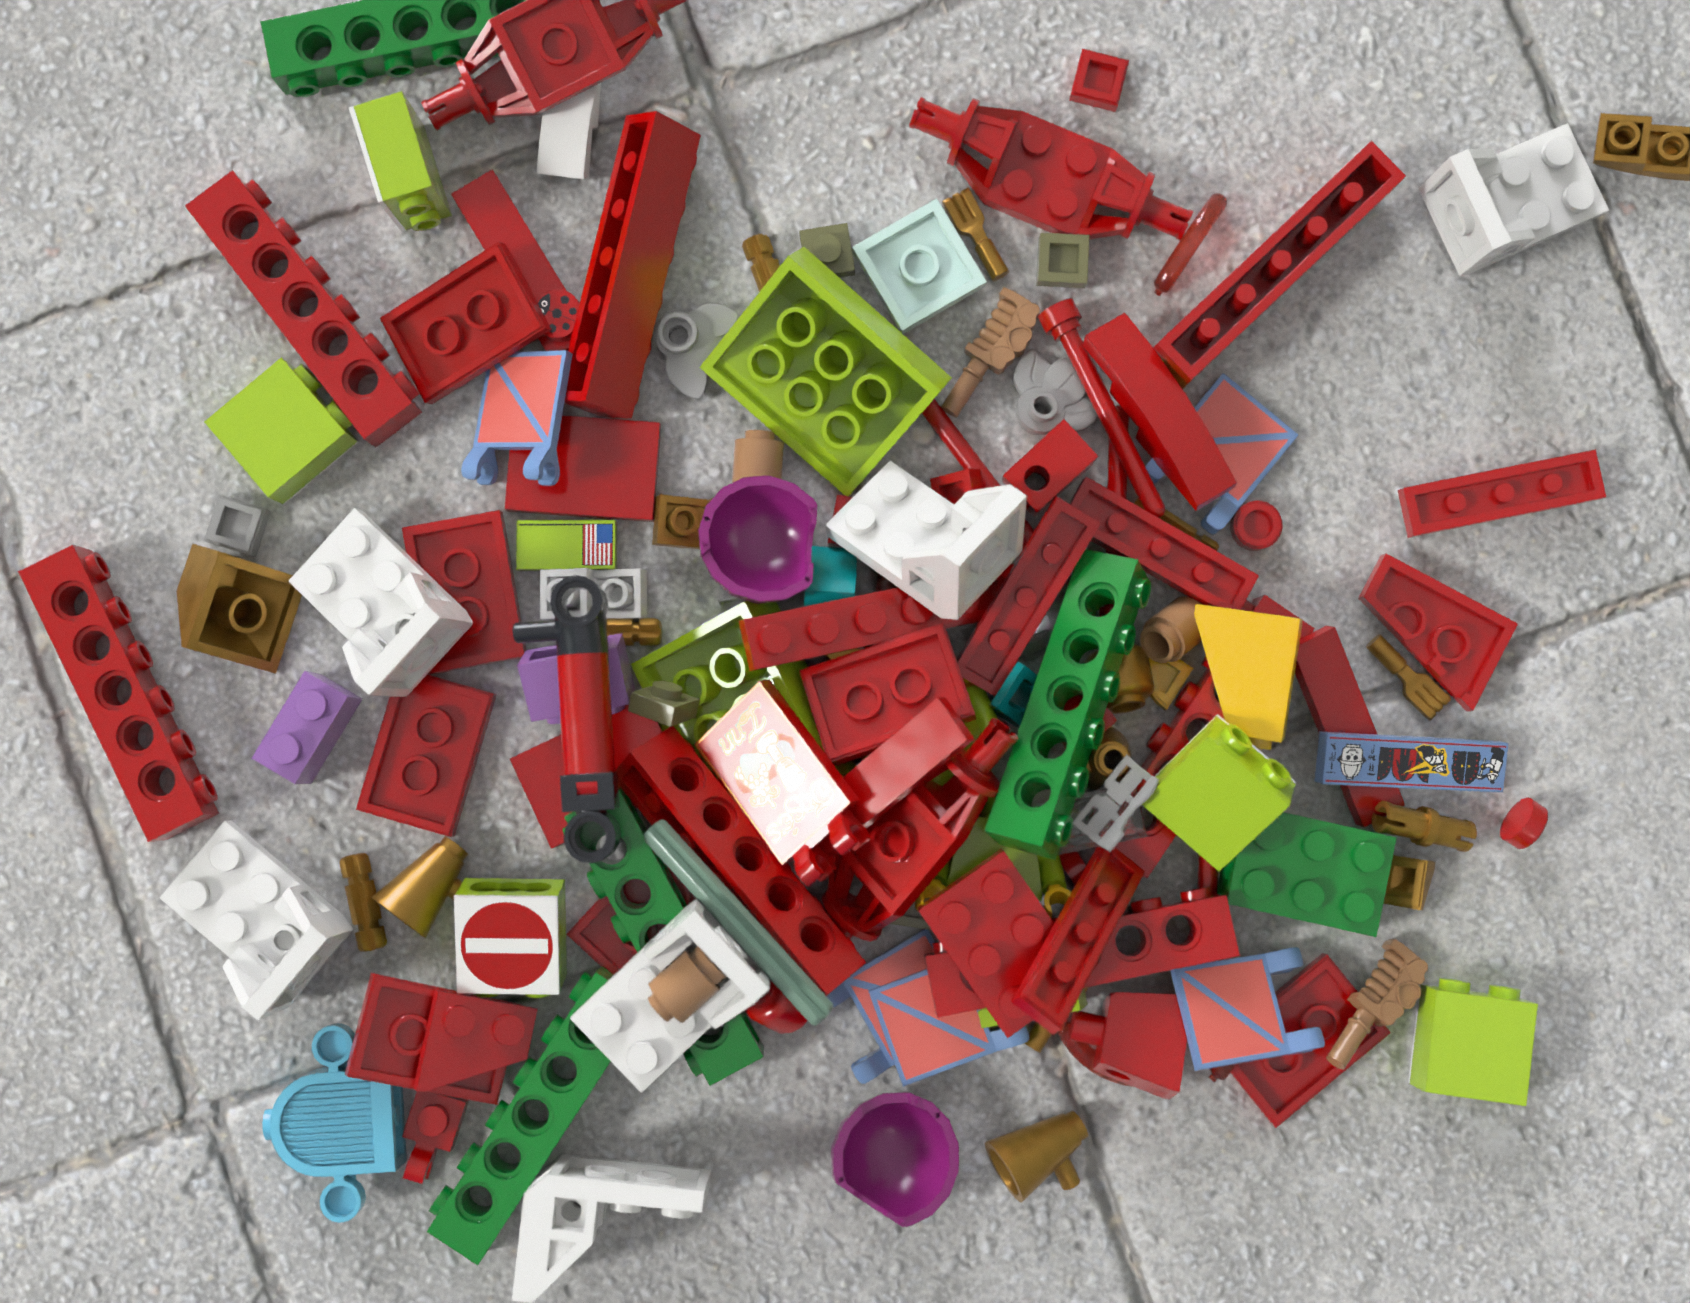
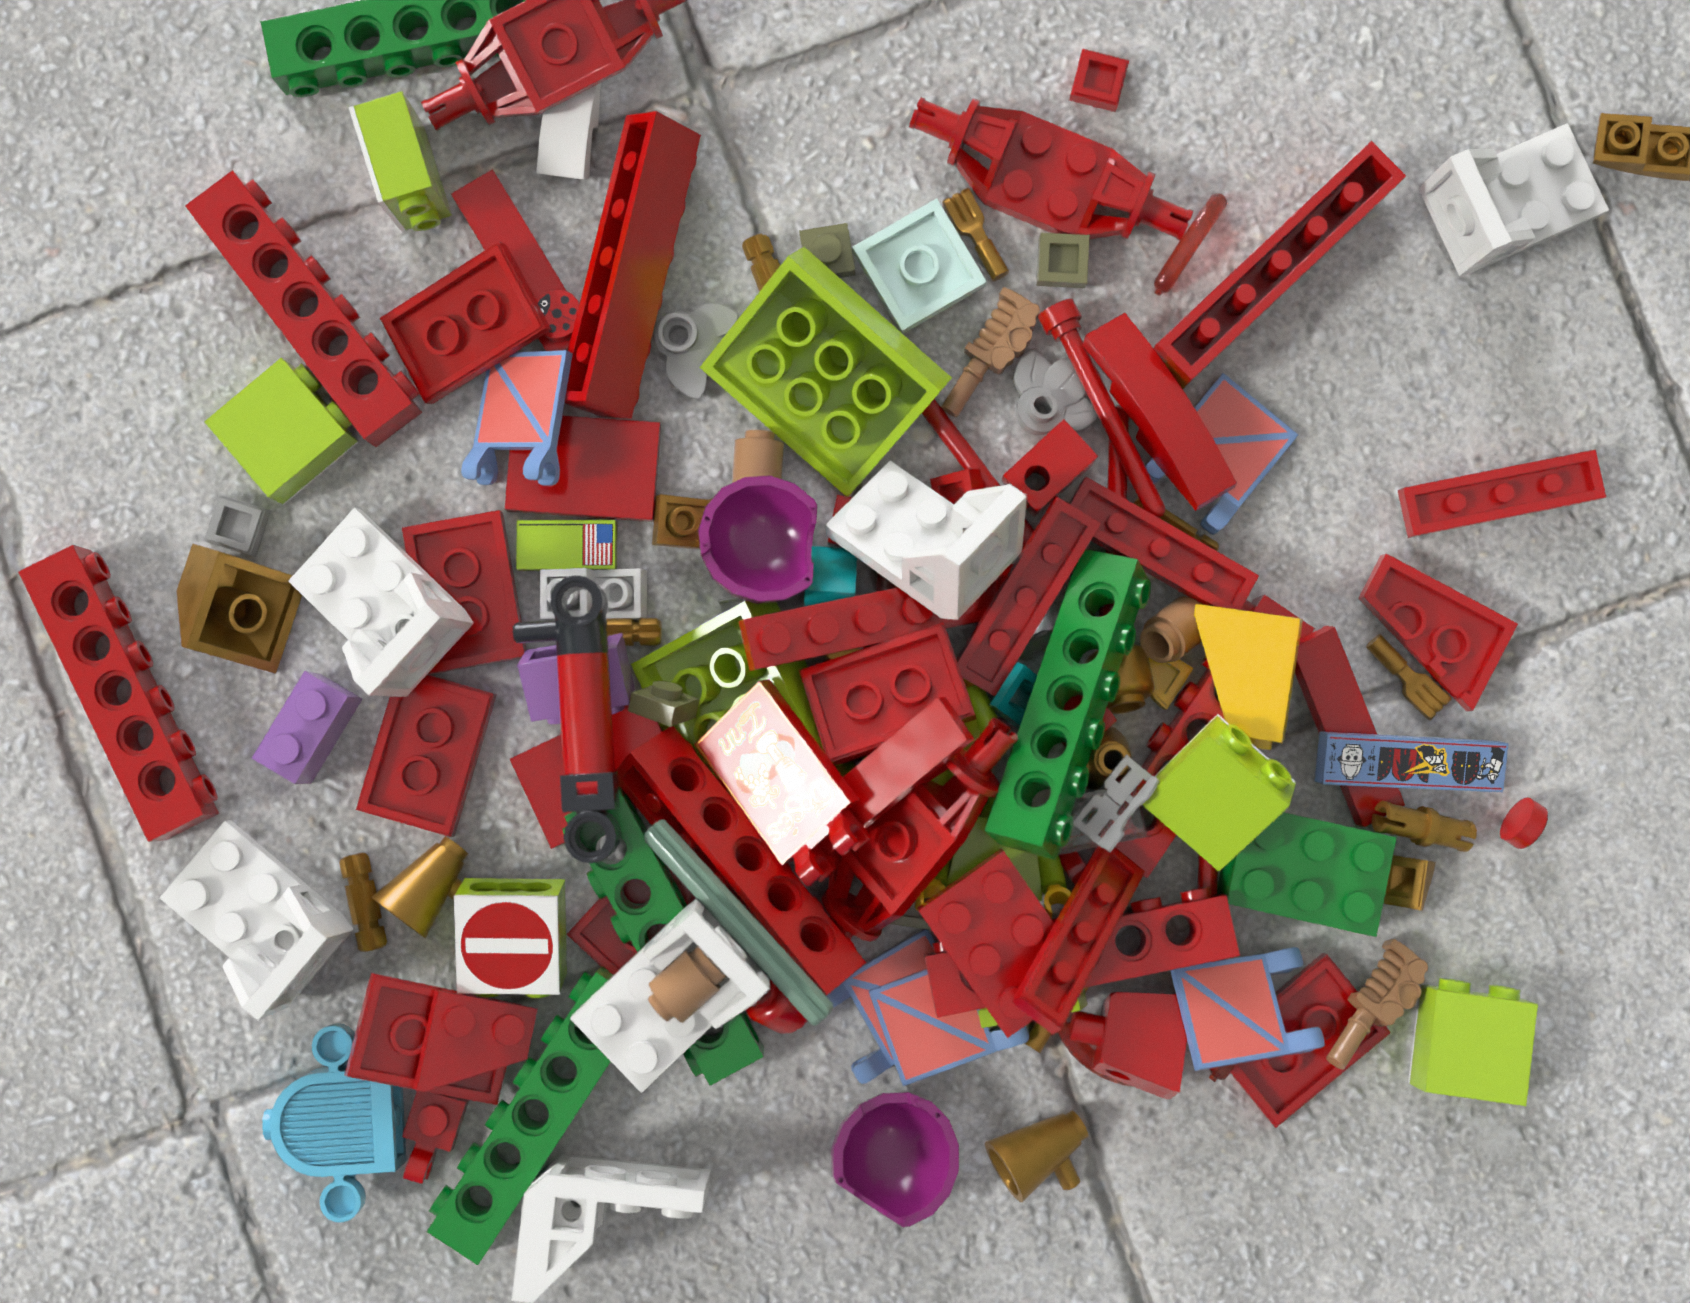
red tile [1230,500,1283,551] -> none

